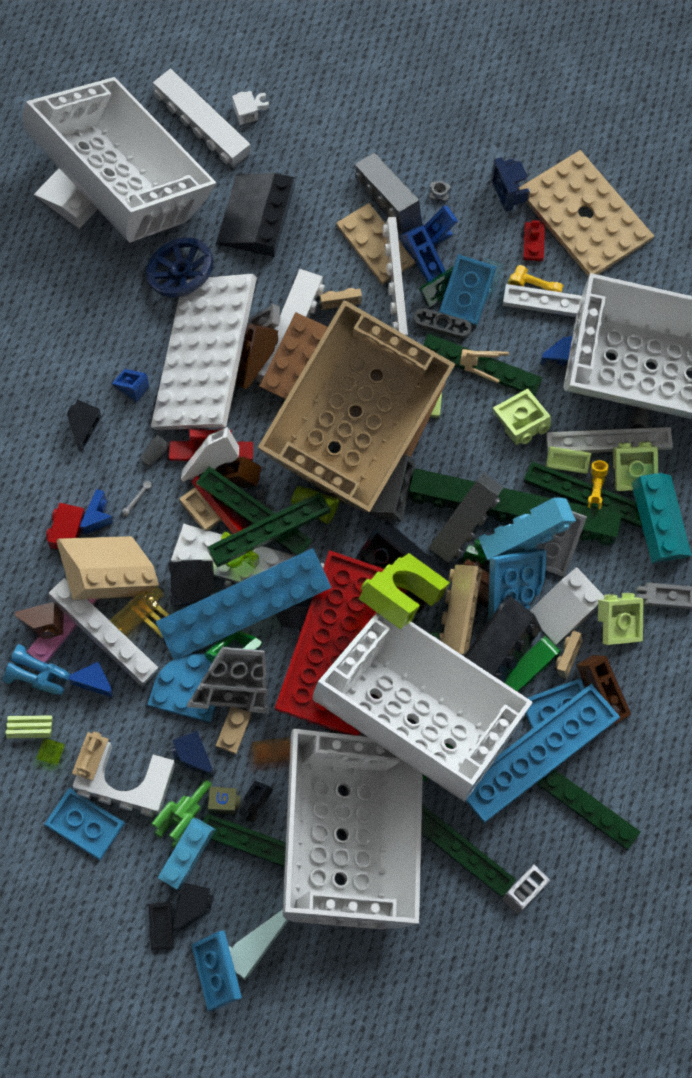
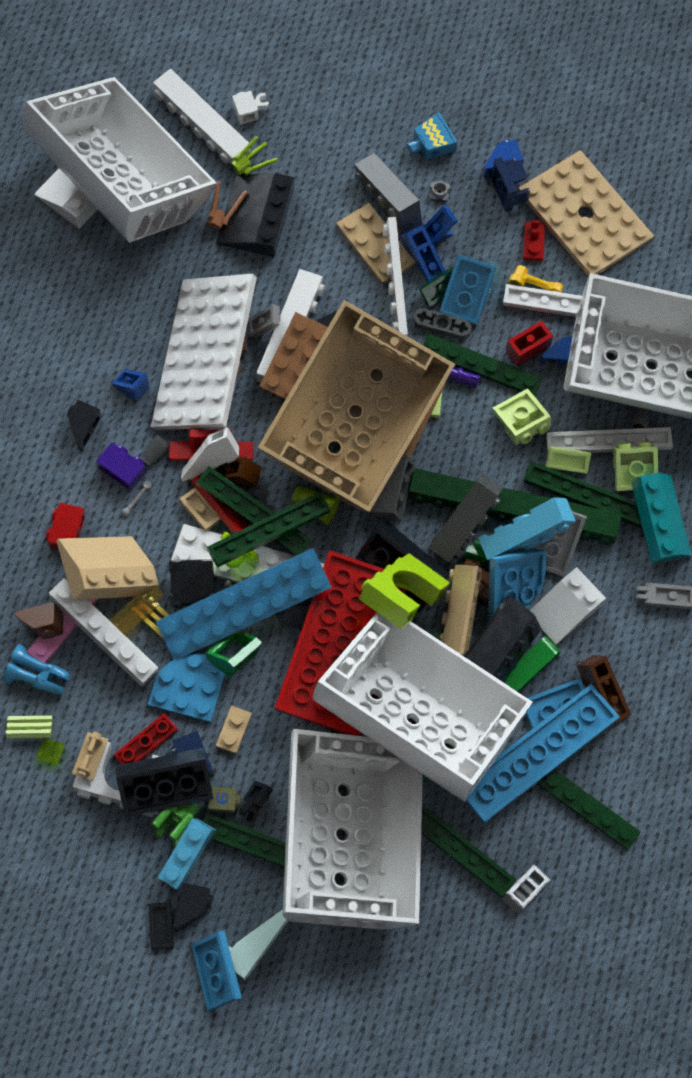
dark azure tile [44,788,125,861] -> none
blue slope [69,662,113,698] -> none
blue slope [80,489,113,534] -> none
dark blue wheel [146,237,214,297] -> none
light grey wedge [186,647,269,713] -> none
reddish brown slope [235,324,278,389] -> none
clear orange plate [252,737,291,765] -> none
tan plate [320,288,362,310] -> none
tan plant [460,349,509,383] -> none
tan plate [555,631,583,679] -> none
yellow brick [588,460,608,509] -> none
yellowish green plate [598,593,643,645] -> none
none -> dark purple brick [96,442,146,491]
none -> red tile [113,713,178,765]
none -> black slope [115,748,214,817]
none -> nougat plant [206,181,248,229]
none -> lime plant [231,136,278,176]
none -> dark azure torso [407,112,457,160]
none -> dark purple pin [447,367,480,388]
none -> blue slope [483,140,524,178]
none -> red brick [506,321,553,366]

